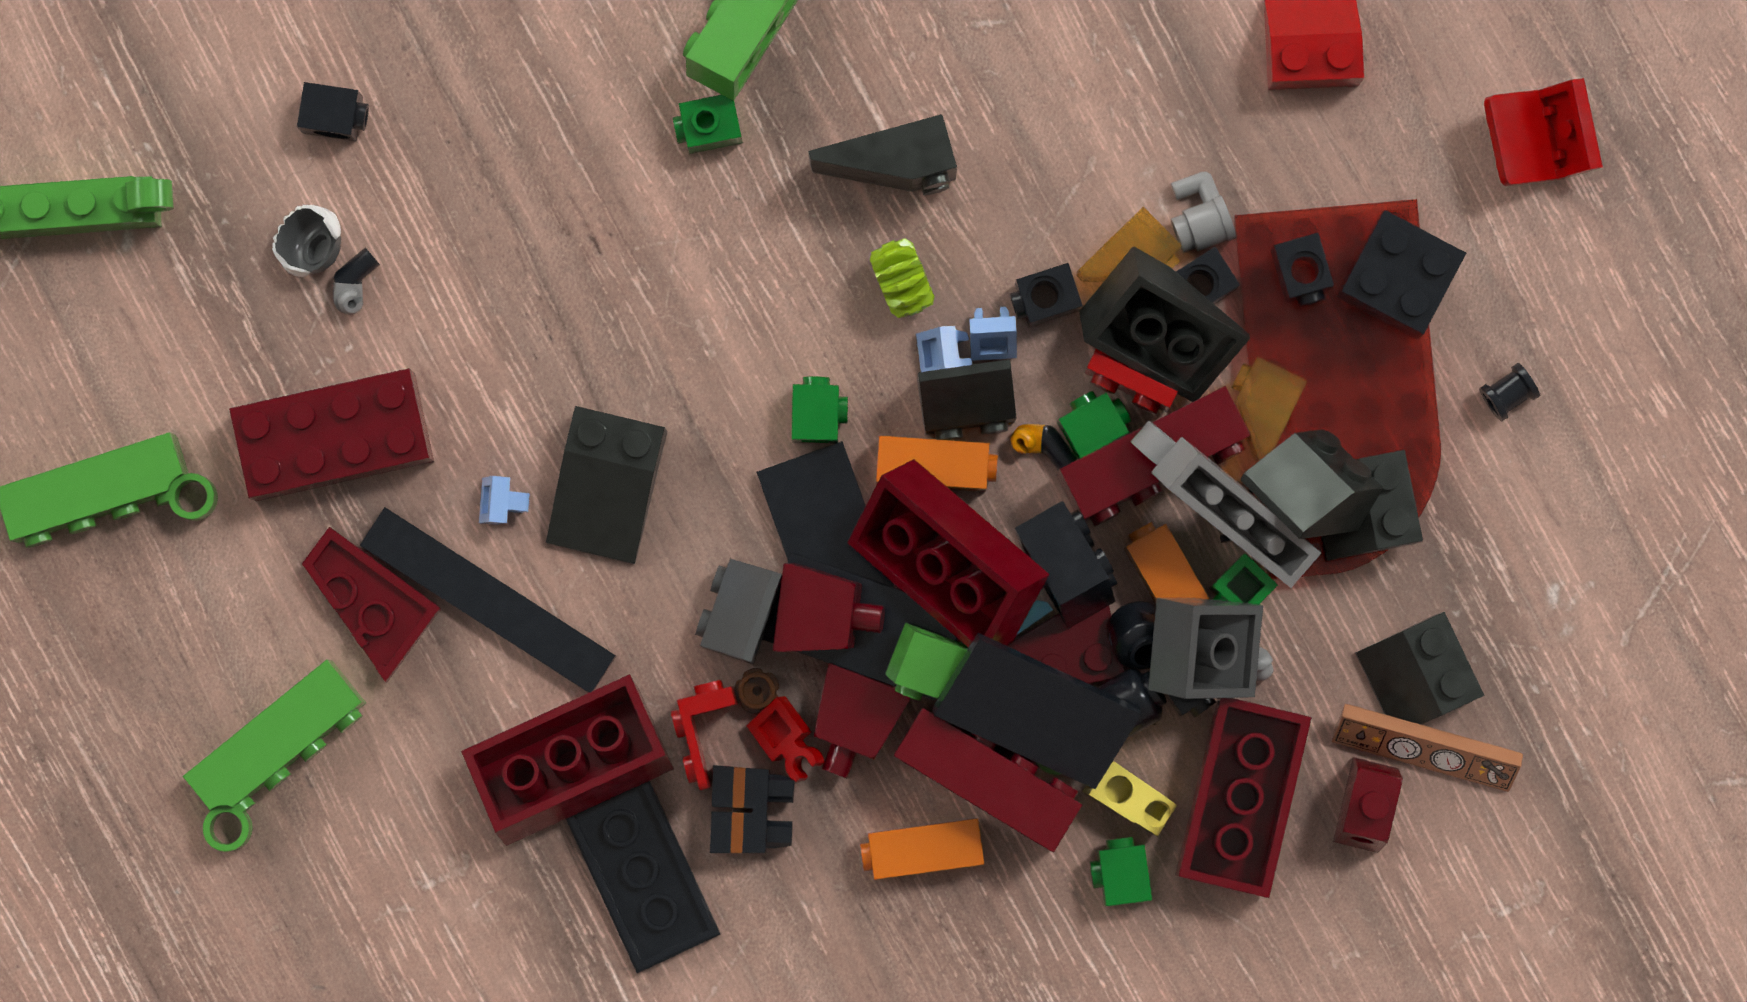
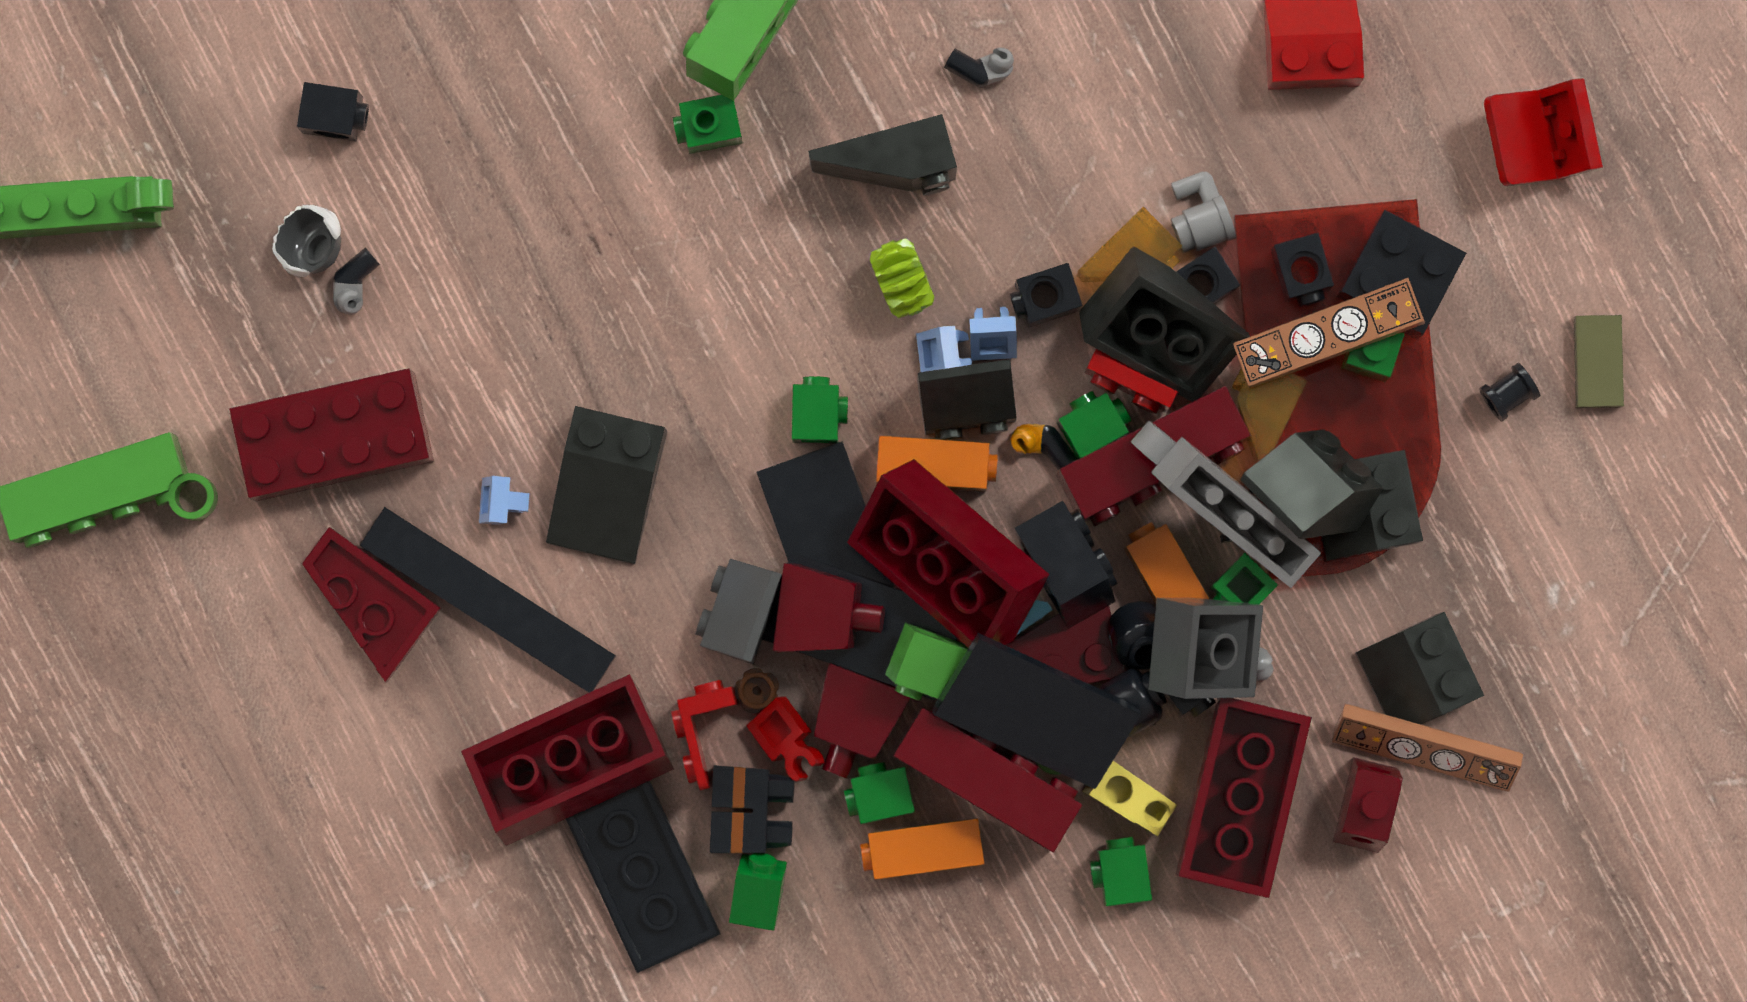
bright green hinge [183,659,366,851] -> none
none -> green brick [729,853,787,931]
none -> green brick [844,762,915,824]
none -> arm [944,47,1014,87]
none -> tile [1233,278,1425,389]
none -> green brick [1341,332,1405,382]
none -> olive tile [1574,315,1624,408]

